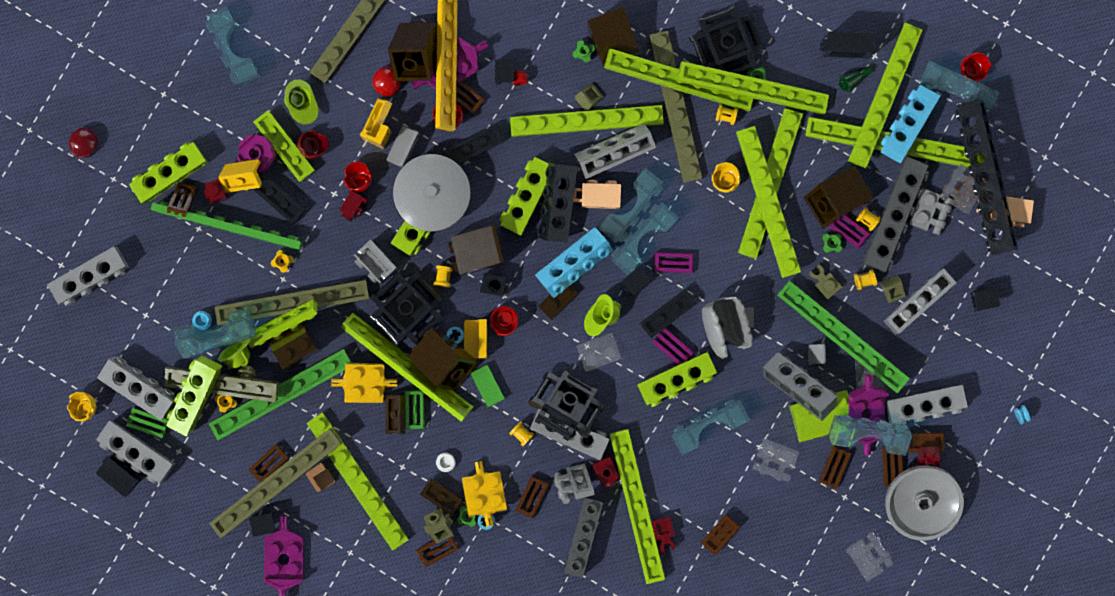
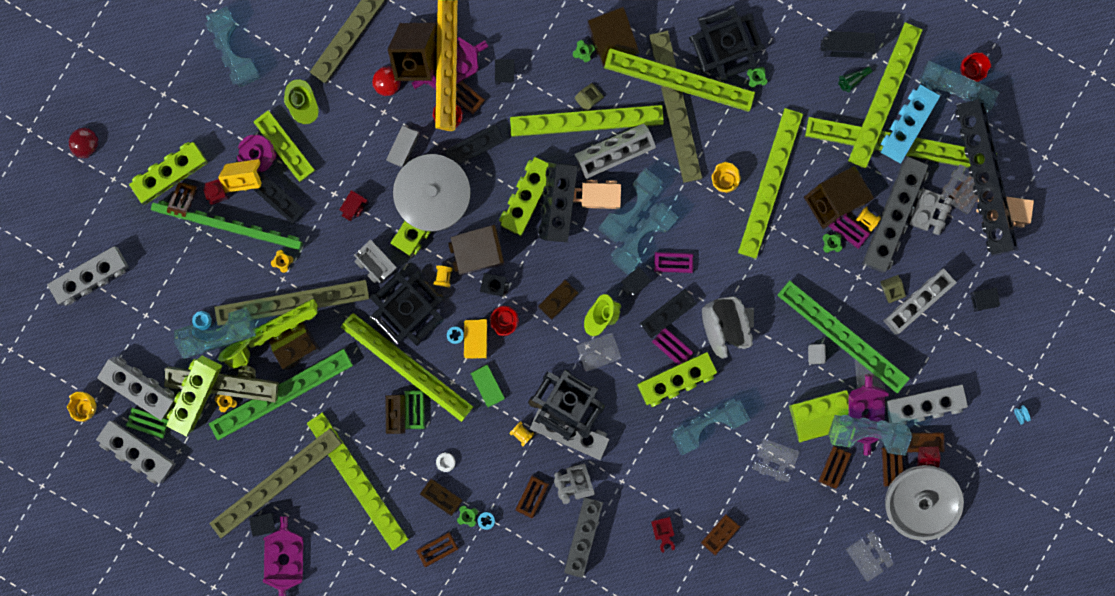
black panel [96,455,140,497] -> none
reddish brown tile [248,443,290,483] -> none
dark red hair [297,130,329,159] -> none
medium nougat panel [305,462,335,493] -> none
yellow plate [331,363,397,403] -> none
red hair [343,161,372,193] -> none
yellow panel [360,124,391,149] -> none
yellow tile [362,98,392,137] -> none
dark brown slope [408,328,479,391] -> none
olive brick [424,508,454,544] -> none
yellow plate [462,461,507,527] -> none
red plate [513,71,529,86] -> none
medium azure brick [535,227,614,298] -> none
dark red brick [592,457,619,488] -> none
lime plate [610,429,665,584] -> none
lime plate [677,61,829,114] -> none
yellow bush [715,104,738,125] -> none
lime plate [736,126,801,278] -> none
dark grey brick [763,352,837,421] -> none
olive plate [809,265,842,300] -> none
yellow bush [853,269,877,291] -> none

